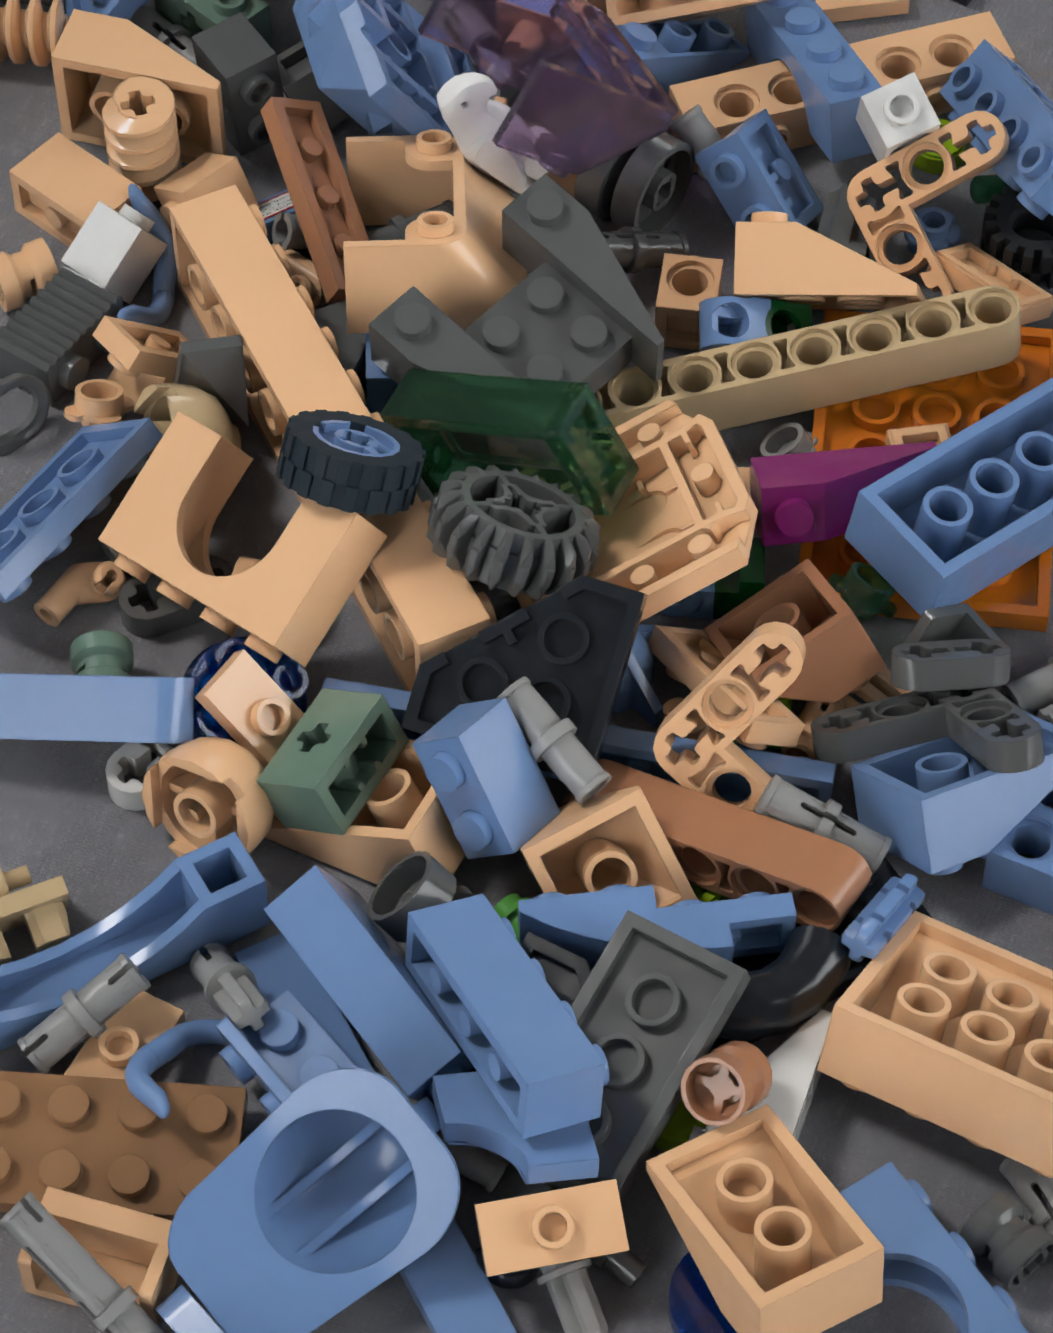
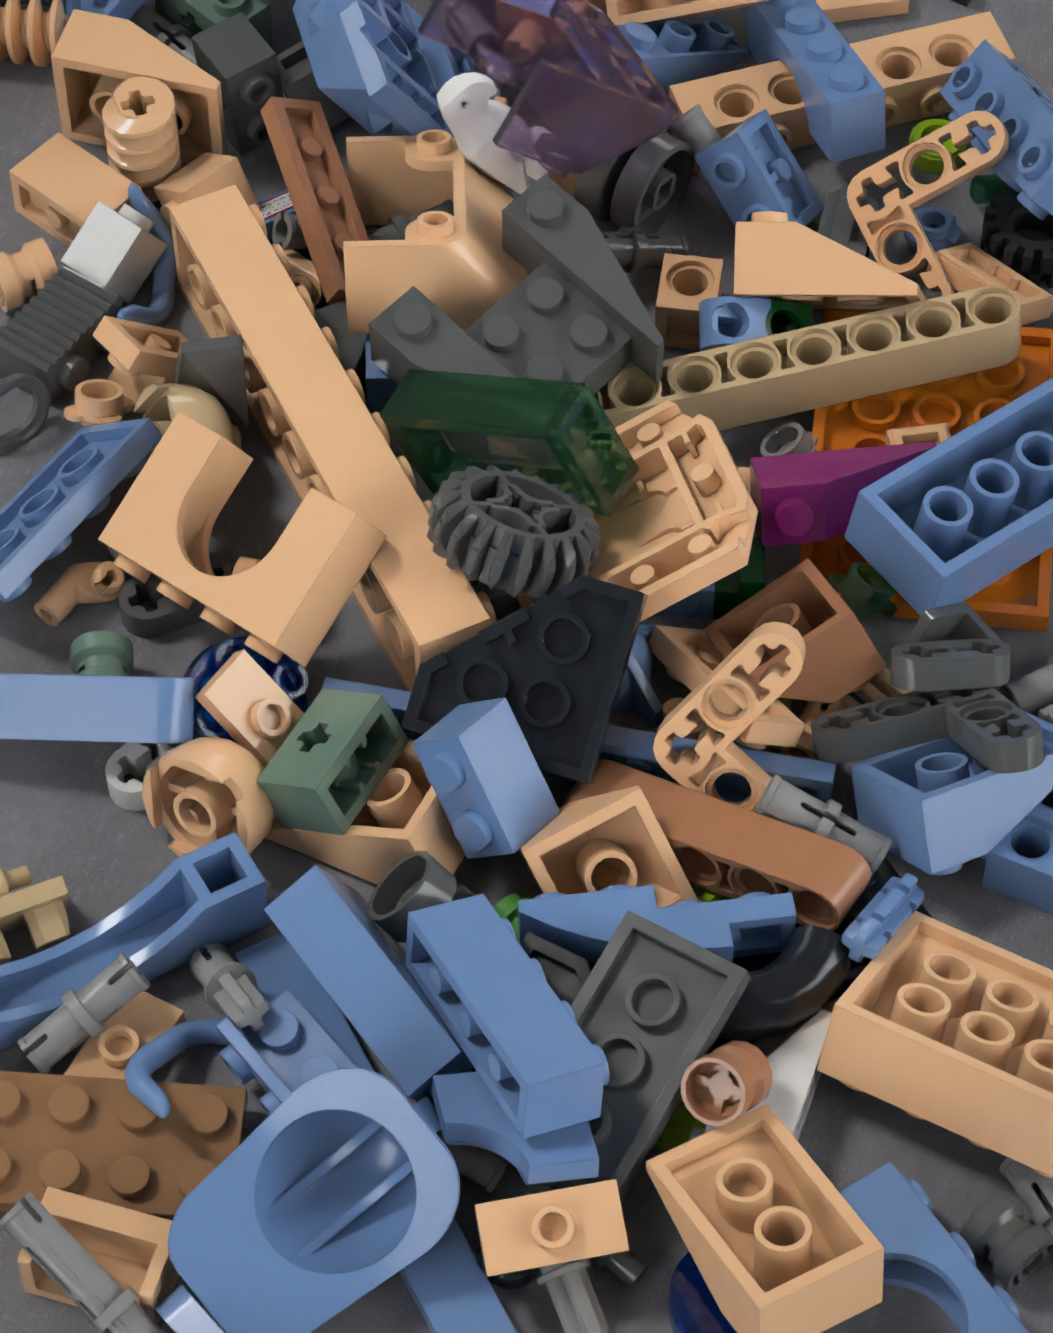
black wheel [276,410,426,515] -> none
light grey pin [497,676,612,805] -> none
white brick [856,72,941,162] -> none

